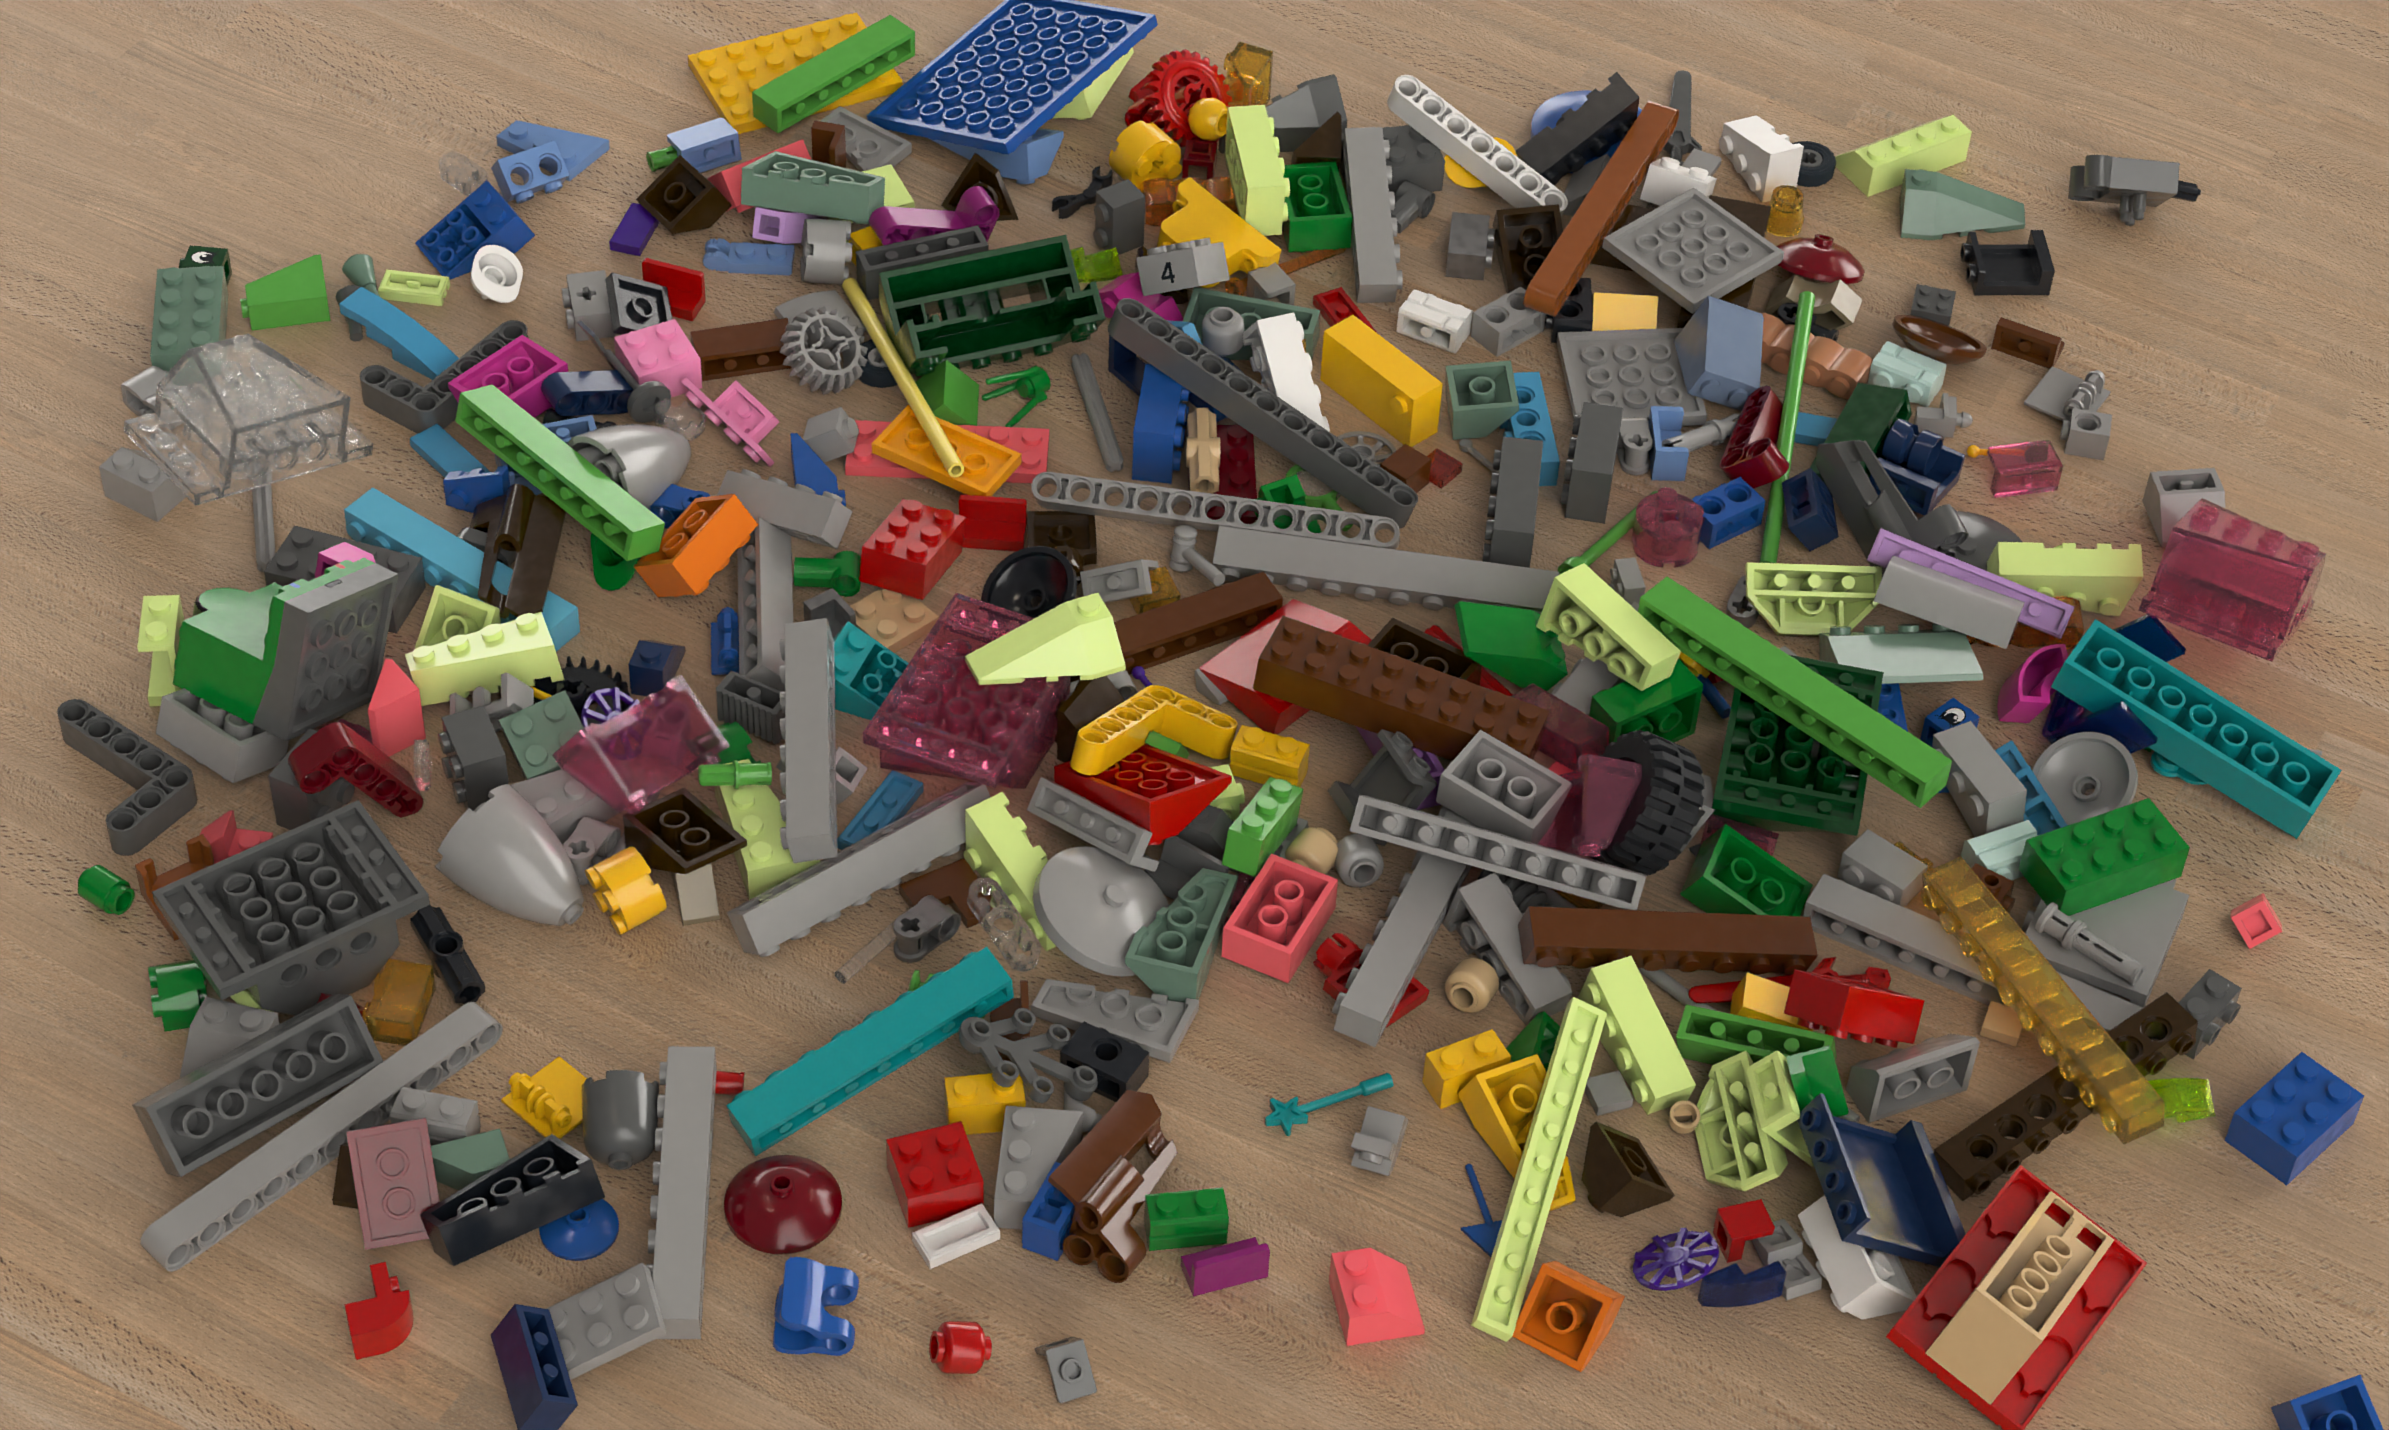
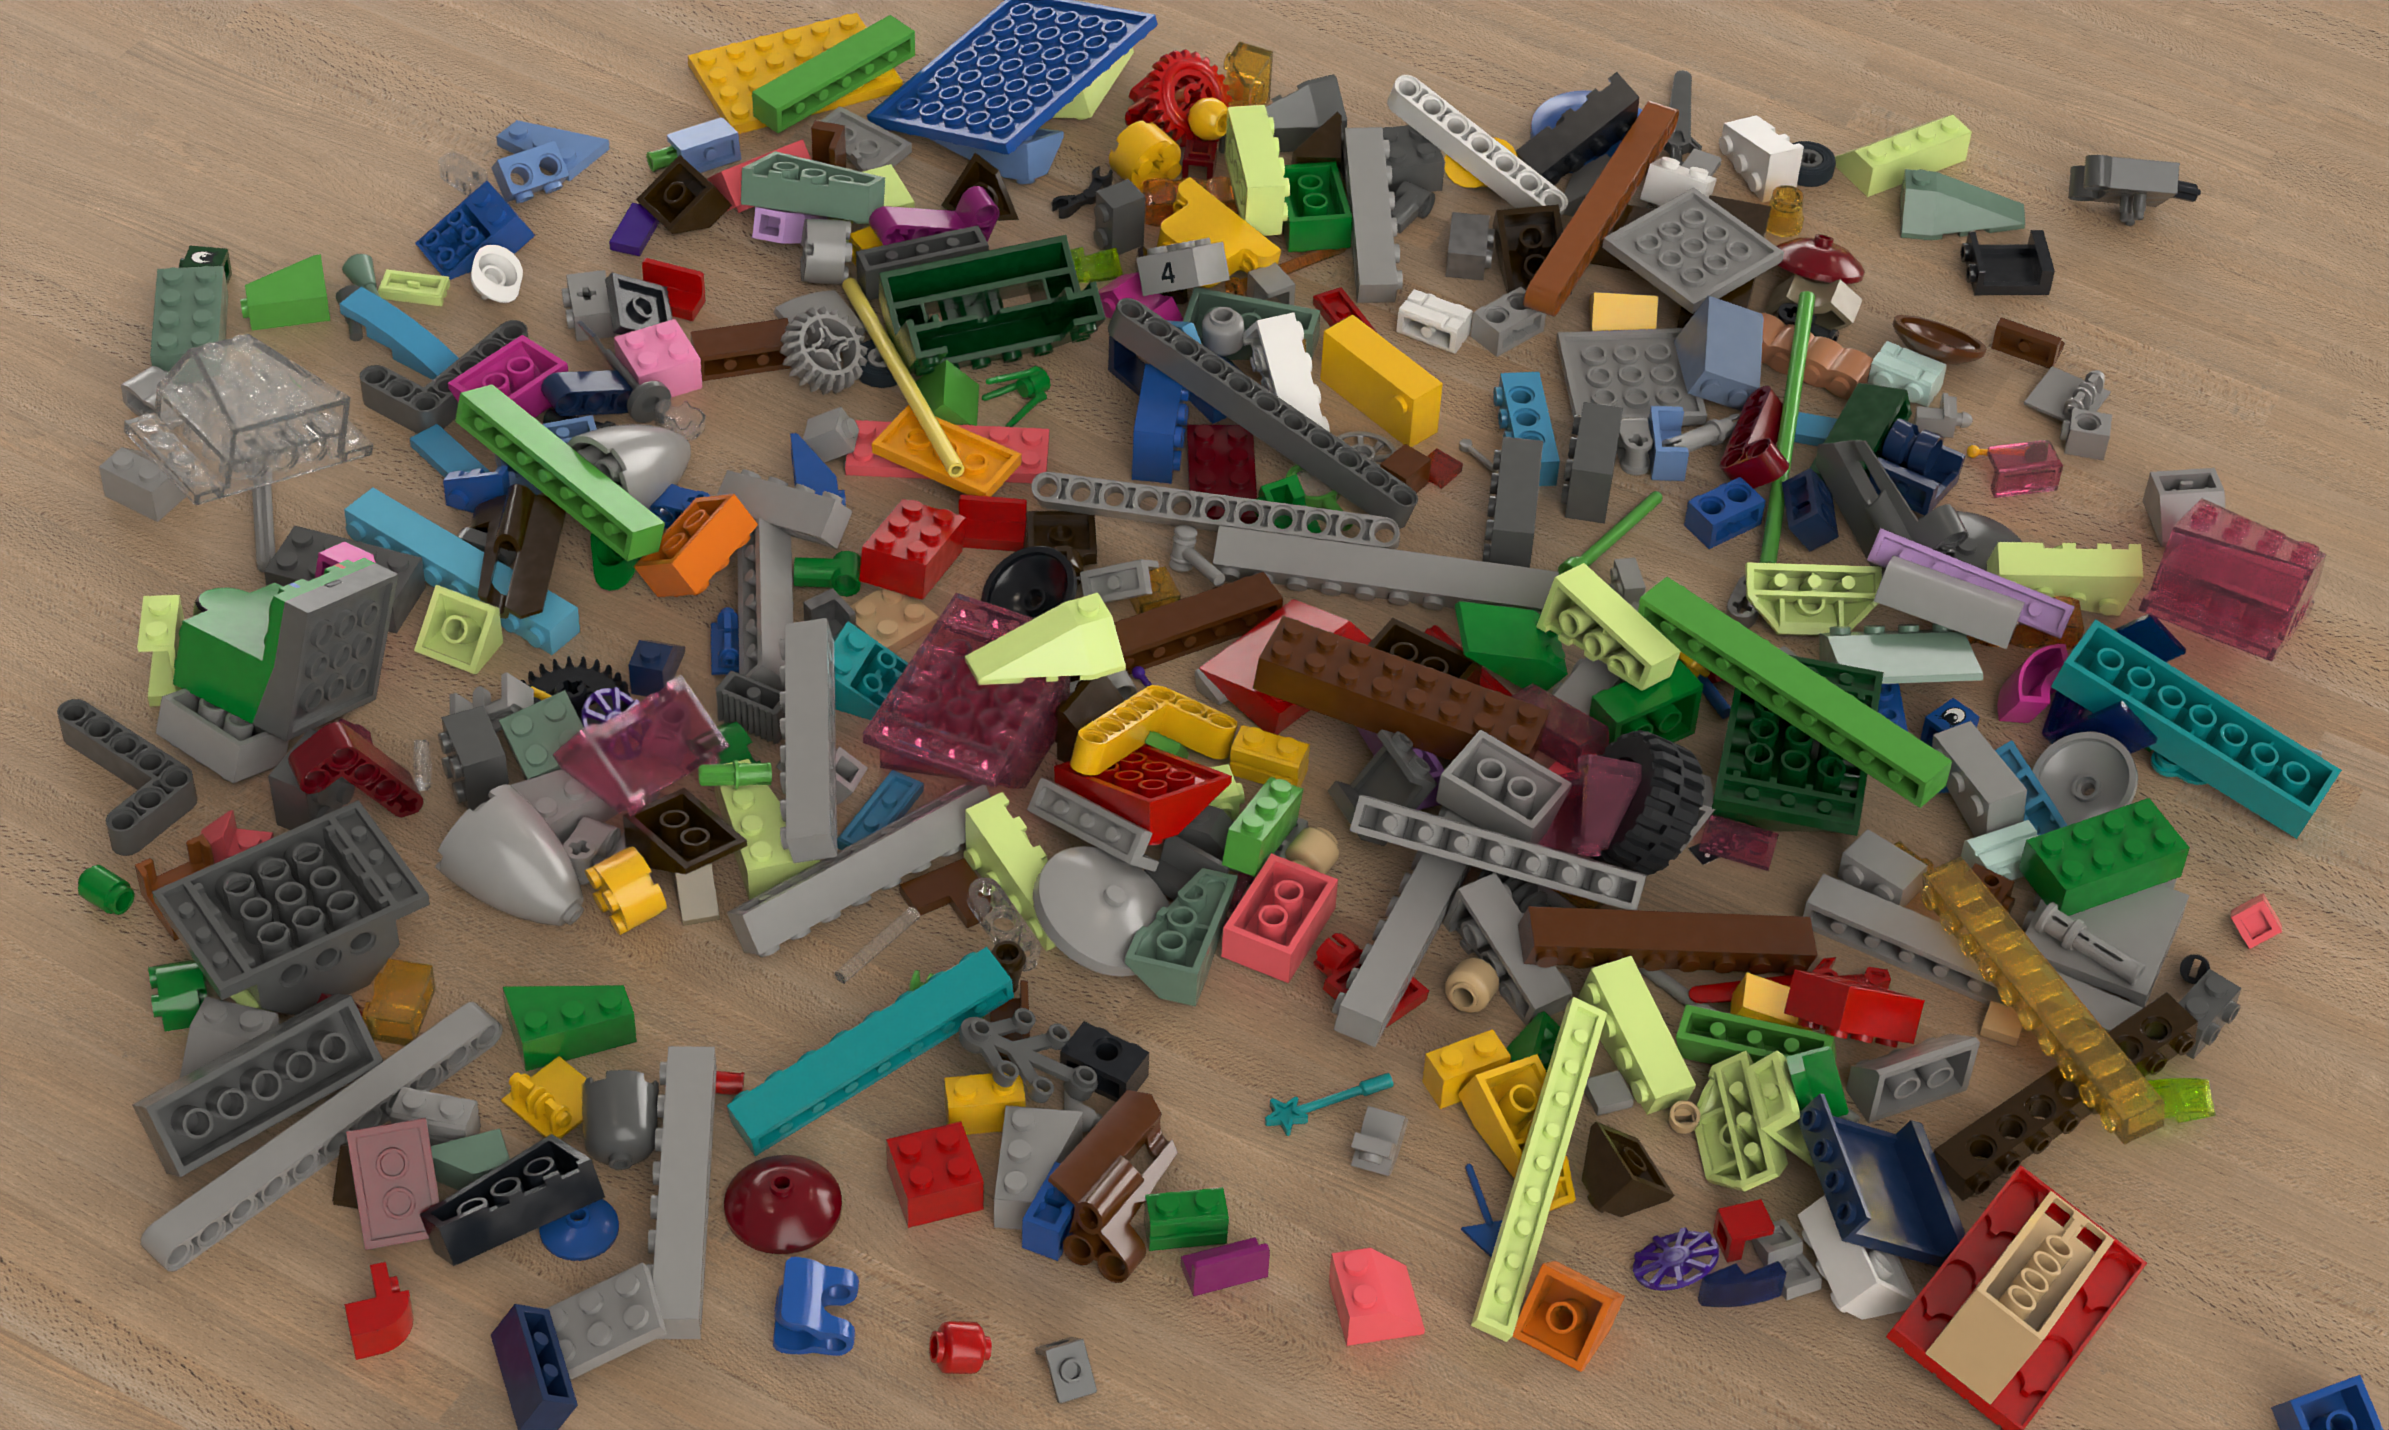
coral slope [368,659,426,757] -> none
yellowish green wedge [405,612,565,706] -> none
black piece [410,905,486,1005] -> none
bright pink bracket [681,377,779,467] -> none
medium blue hinge [702,238,795,275] -> none
flat silver piece [893,895,961,963] -> none
white tile [912,1203,1000,1269] -> none
light grey wing [1031,979,1199,1063] -> none
light grey axle [1071,353,1124,472] -> none
tan piece [1186,408,1220,494] -> none
light grey head [1334,834,1384,888] -> none
sand green slope [1445,360,1519,440] -> none
black brick [1545,278,1593,343] -> none
clear pink brick [1632,487,1704,567] -> none
green slope [1680,824,1813,916] -> none
dark grey piece [1910,284,1956,326] -> none
blue brick [2224,1052,2364,1185] -> none
none -> green wedge [503,985,637,1071]
none -> dark brown cone [991,941,1026,993]
none -> black hinge [2180,954,2210,984]

